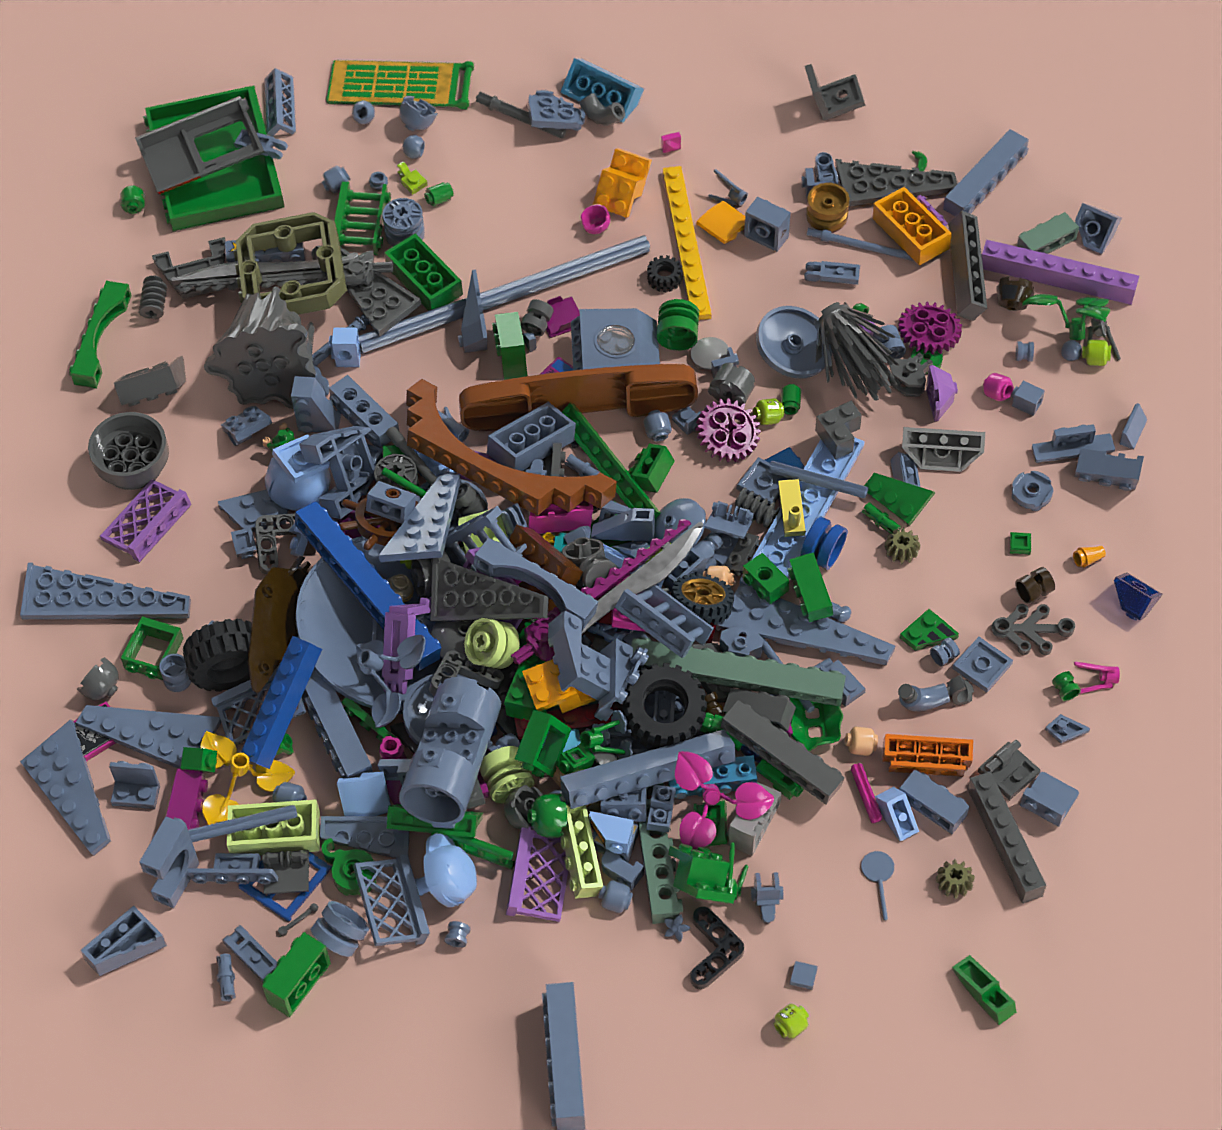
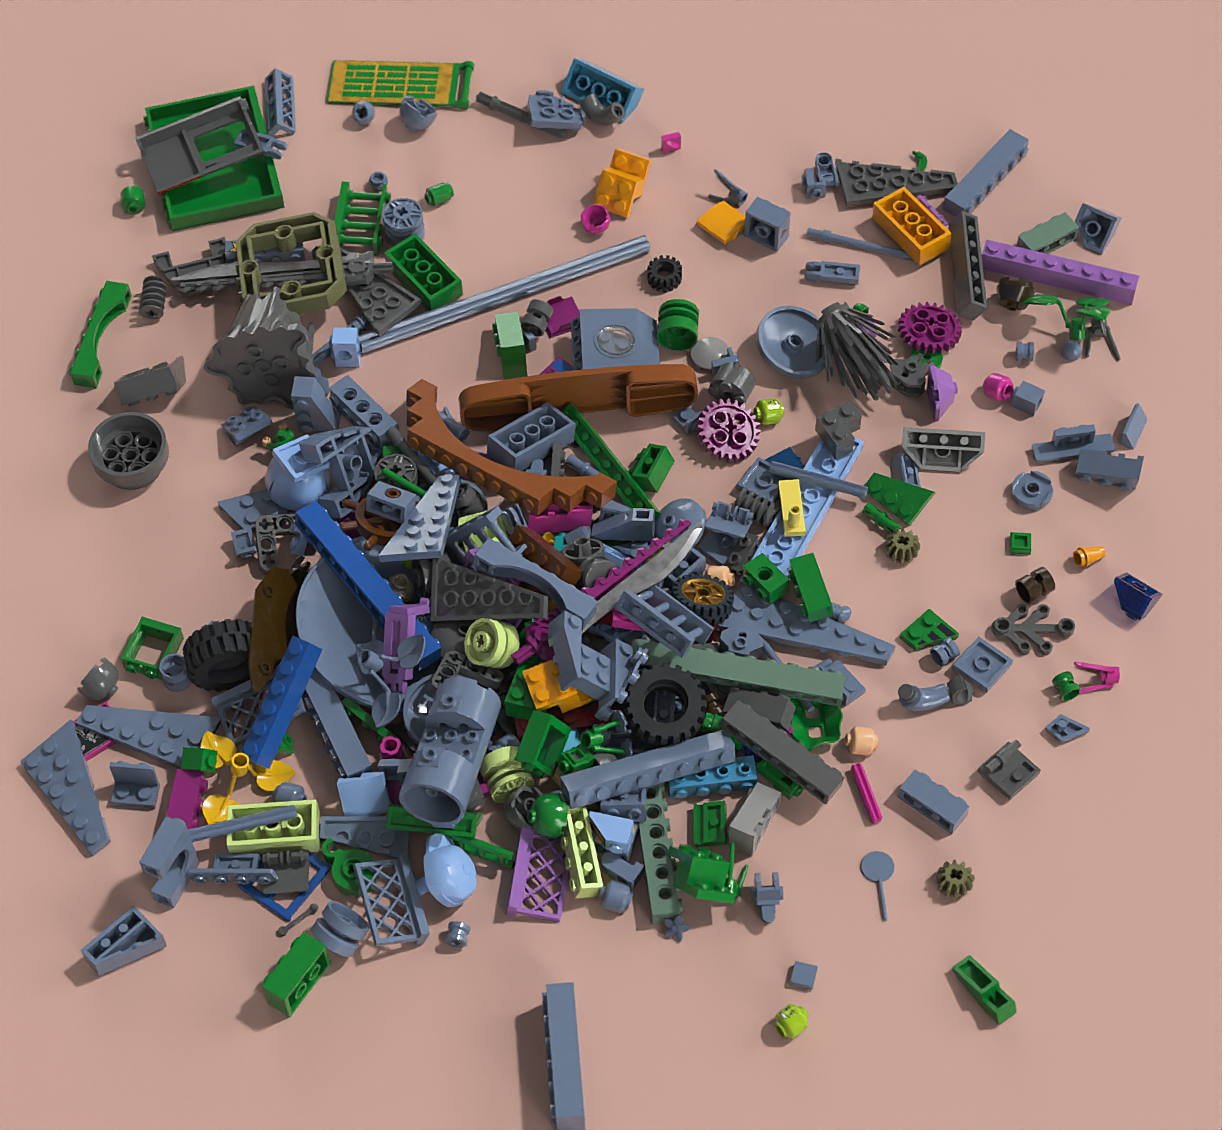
sand blue wing [20,563,191,620] -> none
medium lavender fence [100,479,192,562] -> none
sand blue pin [216,954,236,1001] -> none
sand blue plate [222,925,277,982] -> none
sand blue head [322,165,351,194] -> none
lime plate [397,162,428,195] -> none
sand blue piece [402,135,425,159] -> none
sand blue wedge [458,270,488,353] -> none
sand blue head [643,410,672,441] -> none
sand blue slope [647,785,676,833] -> none
yellow plate [663,166,712,320] -> none
dark pink plant [675,751,774,849] -> none
black beam [690,906,744,989] -> none
sand blue piece [693,533,724,571] -> none
green brick [781,384,801,415] -> none
blue wheel [800,516,848,570] -> none
dark grey bracket [805,64,866,121] -> none
pearl gold wheel [806,183,850,232] -> none
sand blue wheel [873,325,906,362] -> none
light blue slope [875,787,919,841] -> none
orange brick [882,734,973,777] -> none
dark grey brick [968,771,1046,903] -> none
sand blue bracket [1020,772,1079,827] -> none
lime head [1082,340,1111,366] -> none

